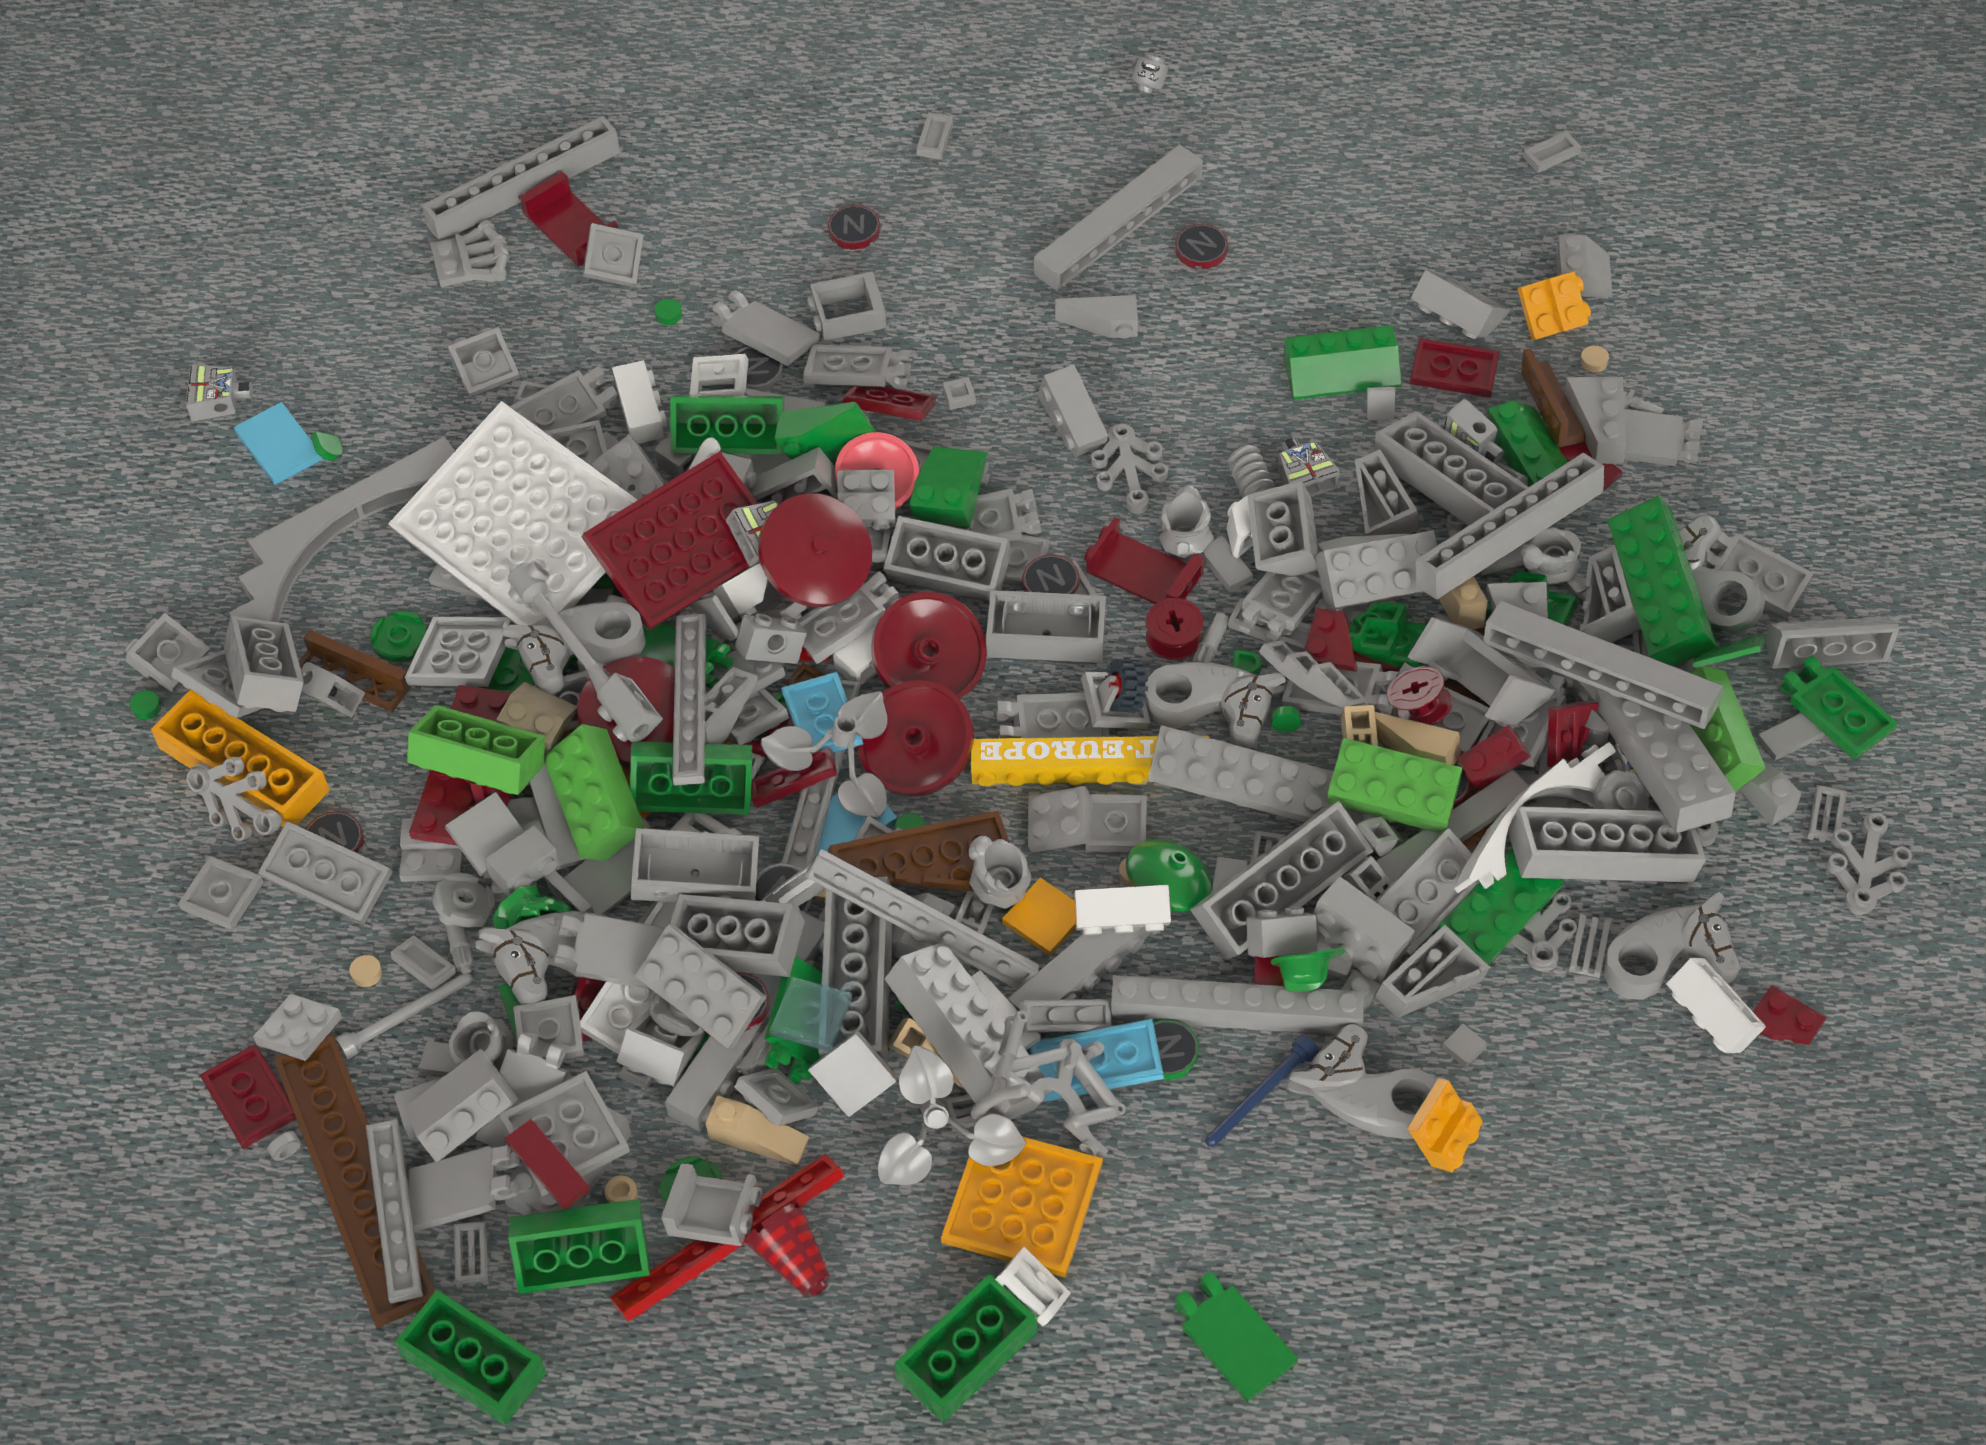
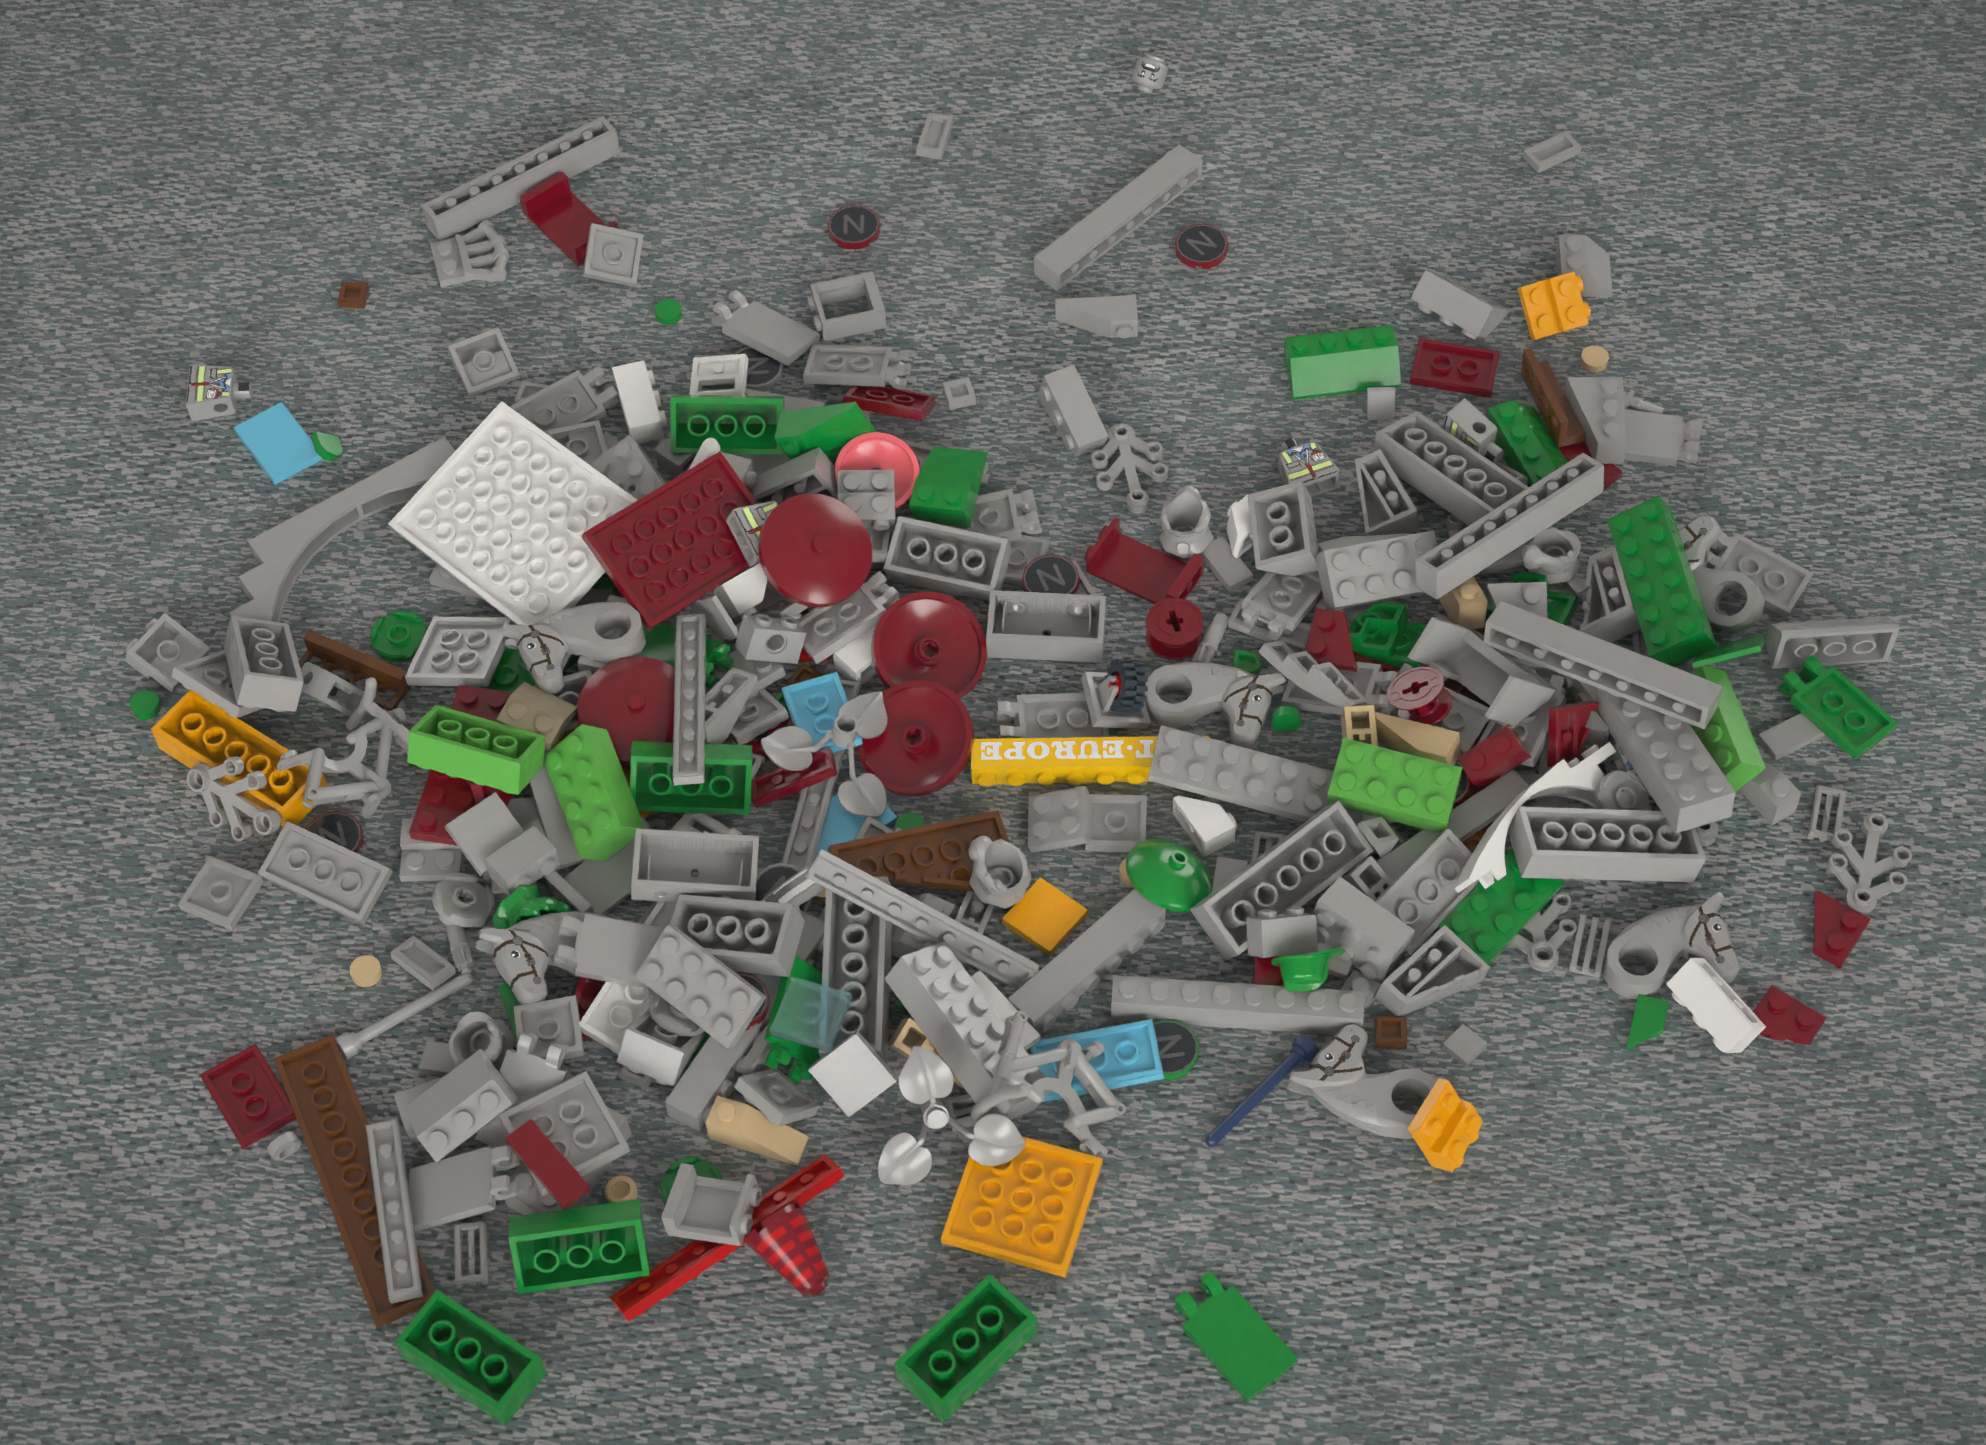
light grey plate [253,994,342,1061] -> none
light grey bar [508,561,663,742] -> none
white plate [995,1247,1071,1327] -> none
light grey tile [1020,999,1111,1033] -> none
white brick [1074,885,1171,935] -> none
light grey piece [1228,445,1275,499] -> none
none -> light grey piece [276,677,420,818]
none -> reddish brown tile [337,282,370,308]
none -> white slope [1172,796,1237,857]
none -> reddish brown tile [1374,1016,1407,1049]
none -> green tile [1626,994,1669,1050]
none -> dark red wing [1812,890,1871,968]

